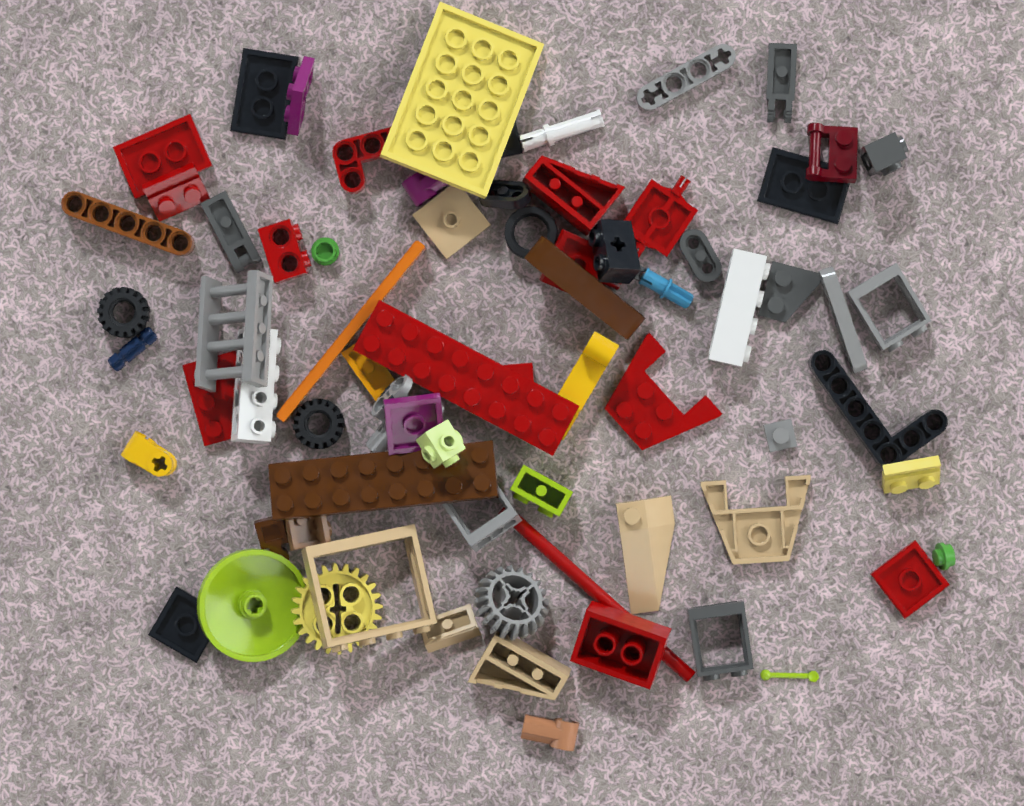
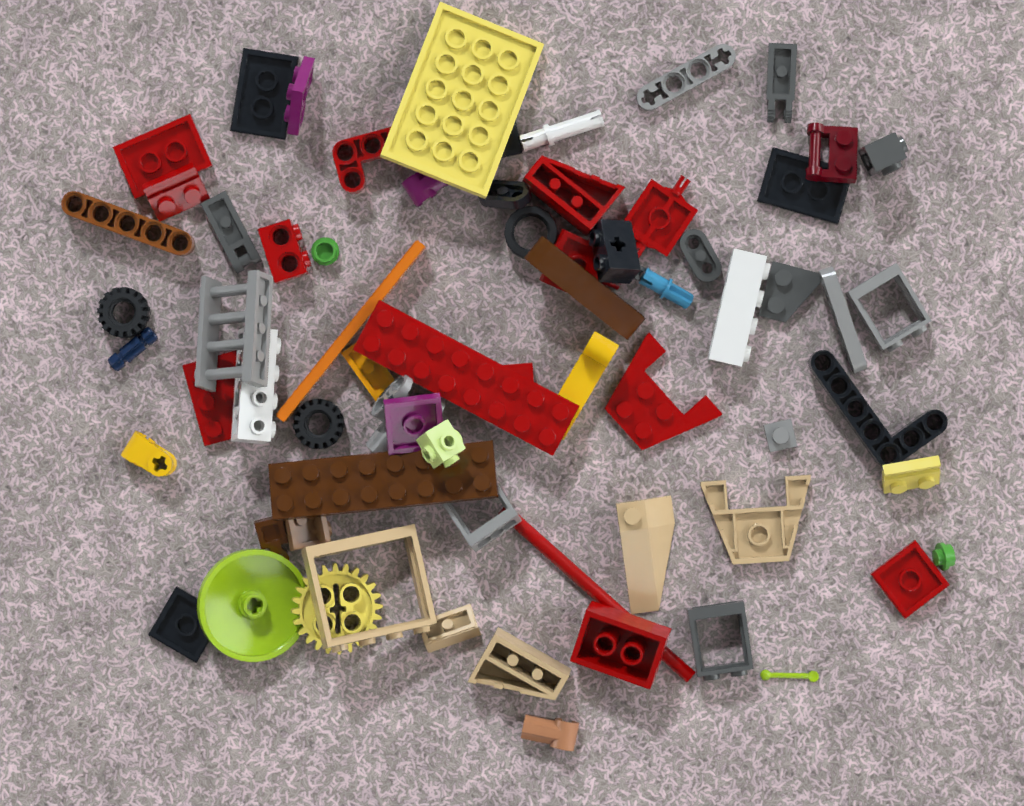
tan plate [412,185,491,259] -> none
light grey gear [473,565,549,641] -> none
lime brick [510,464,573,518] -> none

